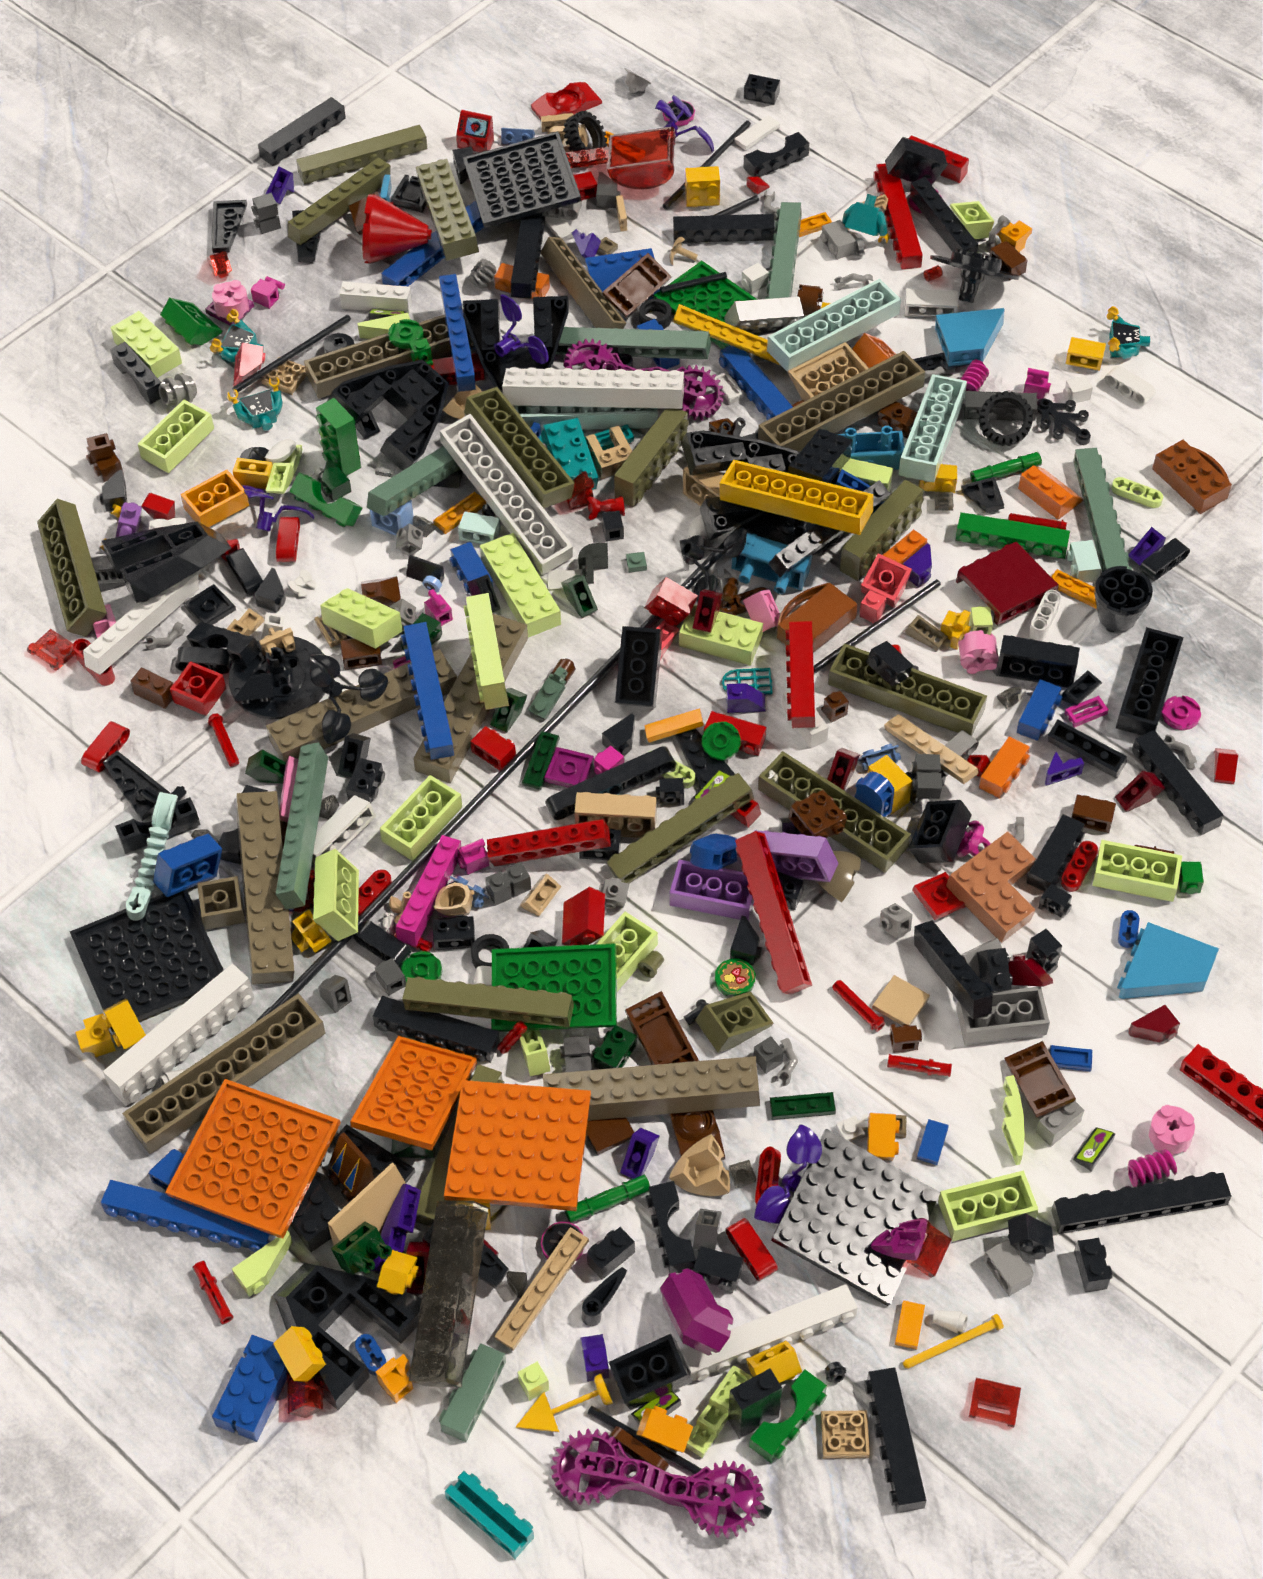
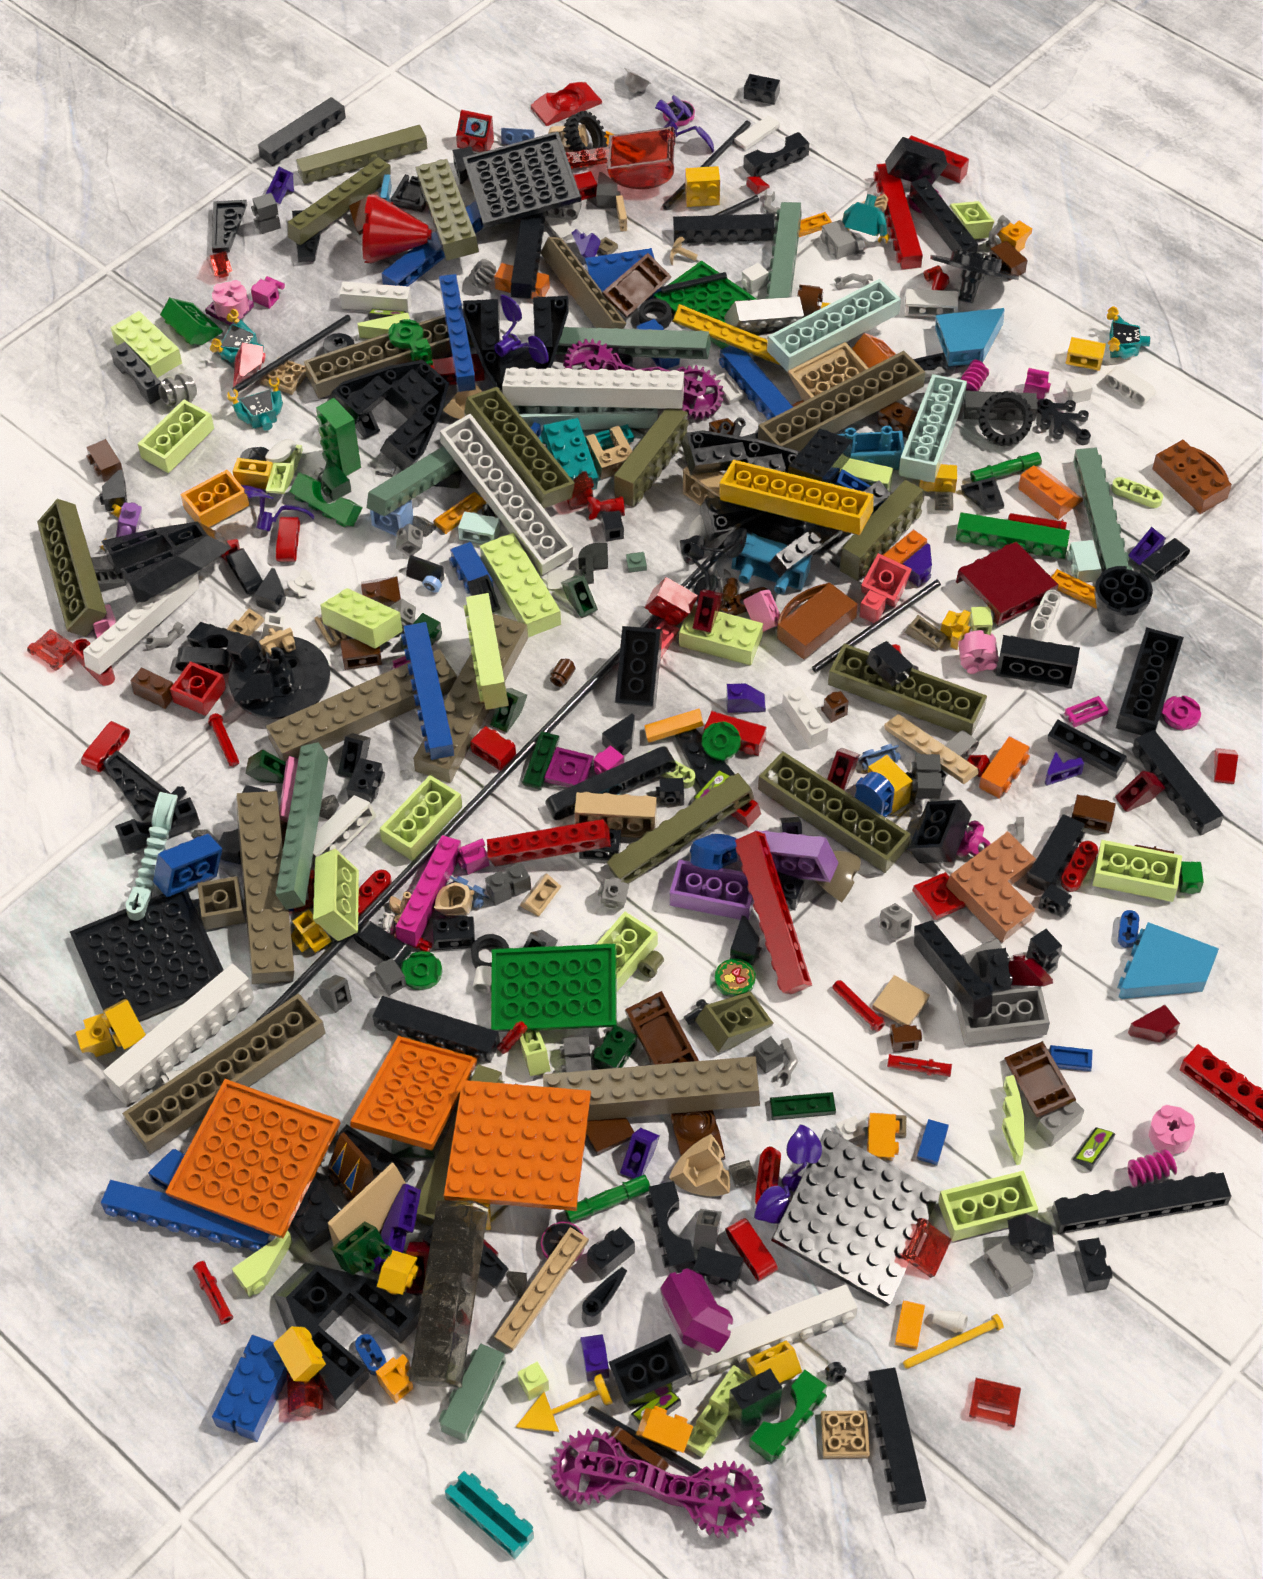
reddish brown brick [86,433,116,463] -> none
red slope [141,493,175,520] -> none
black tile [183,584,236,625] -> none
black plant [309,654,388,744] -> none
olive brick [402,977,574,1027] -> none
dark pink brick [424,589,453,626] -> none
sand green hinge [528,666,568,720] -> none
tan plate [541,113,573,132] -> none
red brick [562,886,605,946] -> none
teal window [722,668,773,695] -> none
red brick [785,621,815,728] -> none
reddish brown brick [788,790,847,839] -> none
magenta brick [871,1219,927,1260] -> none
clear smoke slope [996,687,1022,709] -> none
blue brick [1016,680,1063,741] -> none
black slope [1062,670,1102,706] -> none
light grey arm [1164,734,1197,769] -> none
none -> red cone [932,272,950,291]

